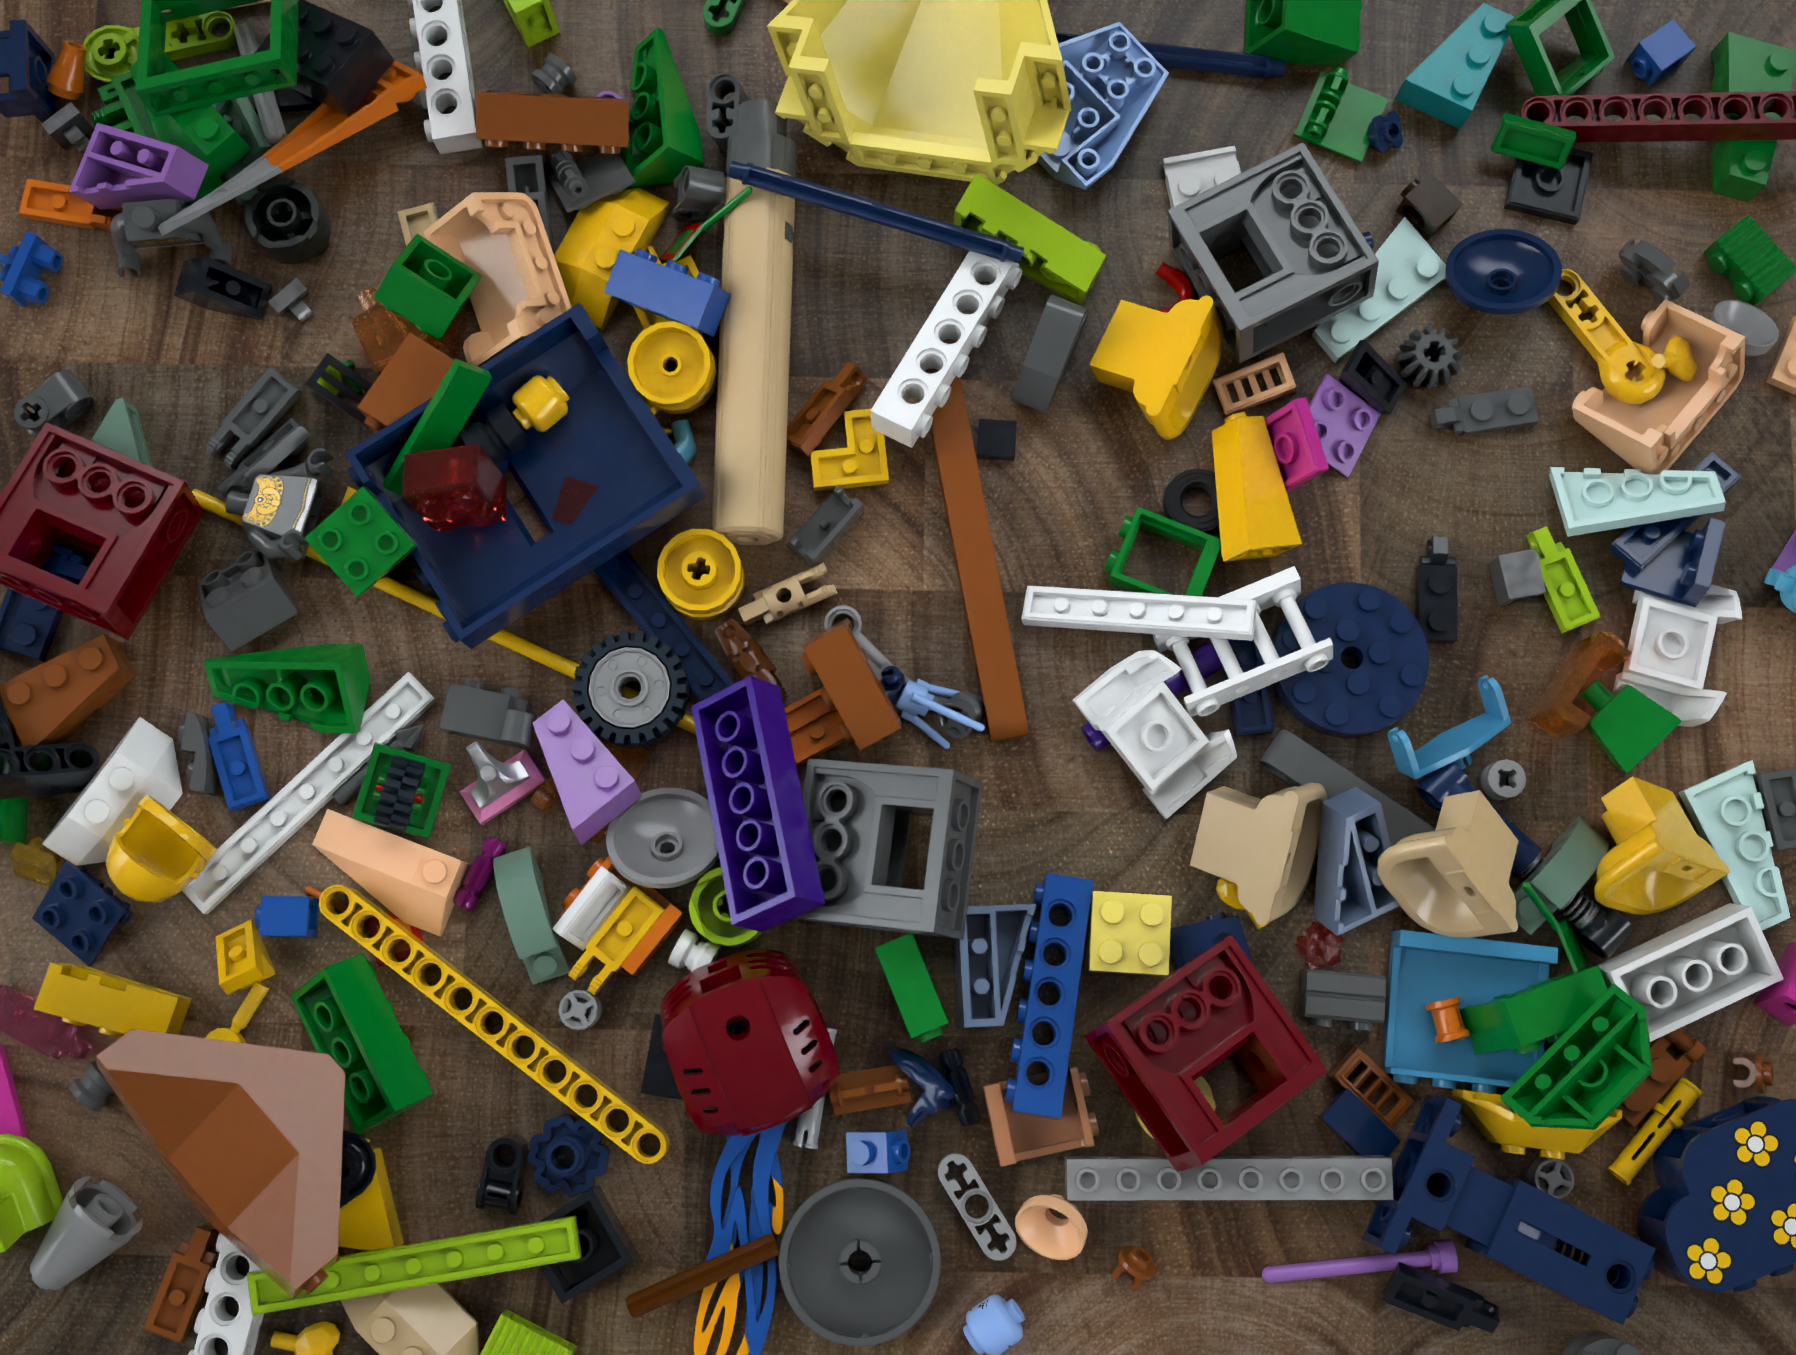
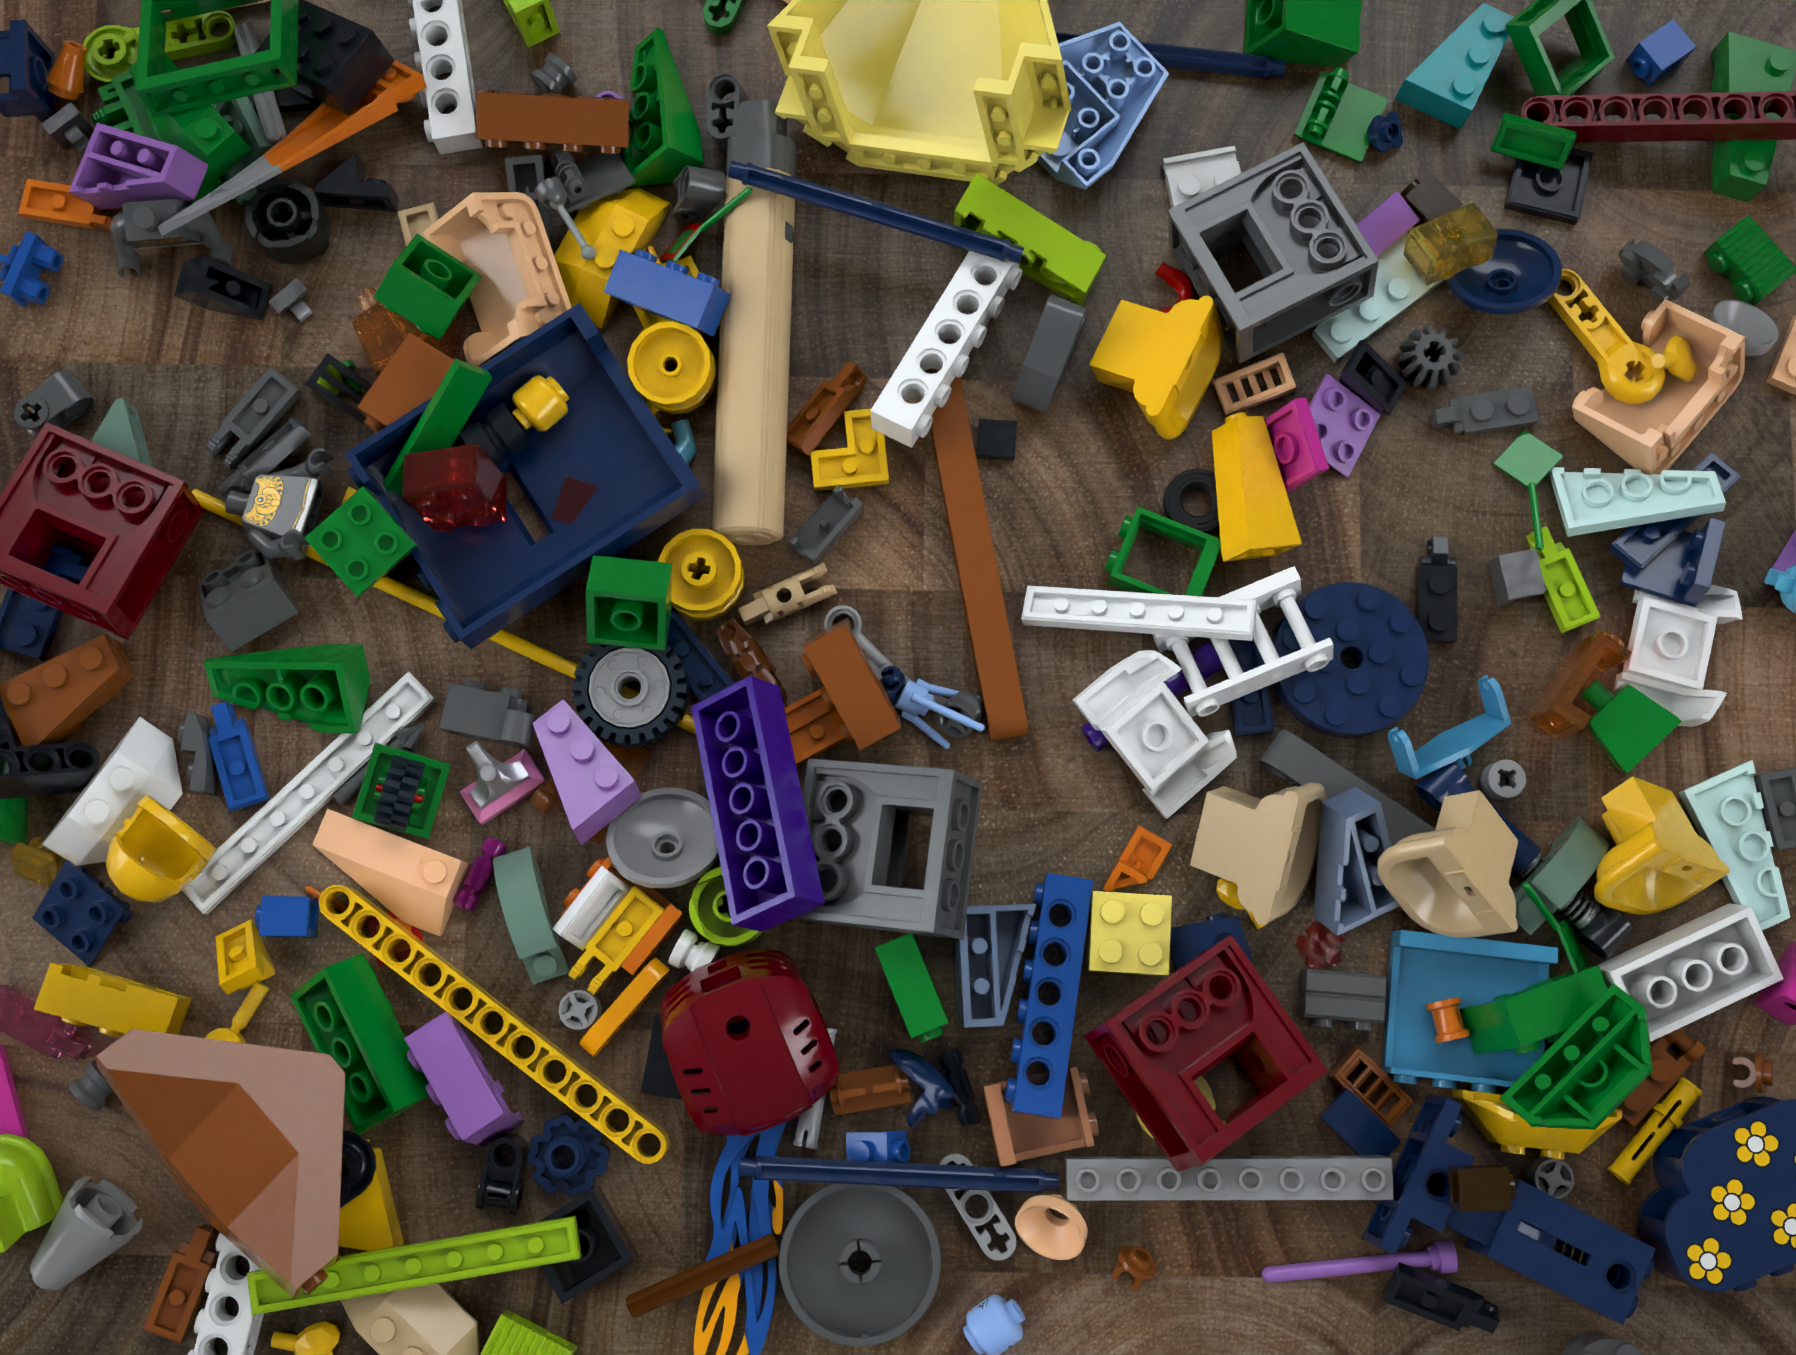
none -> black slope [314,154,399,212]
none -> medium lavender wedge [404,1011,525,1148]
none -> hinge [534,177,596,260]
none -> light orange beam [579,957,671,1057]
none -> green brick [586,555,672,651]
none -> dark blue piece [738,1155,1059,1194]
none -> orange slope [1103,824,1173,892]
none -> medium lavender tile [1356,191,1420,257]
none -> clear yellow brick [1403,202,1498,286]
none -> dark brown brick [1447,1165,1516,1212]
none -> piece [1493,430,1563,551]

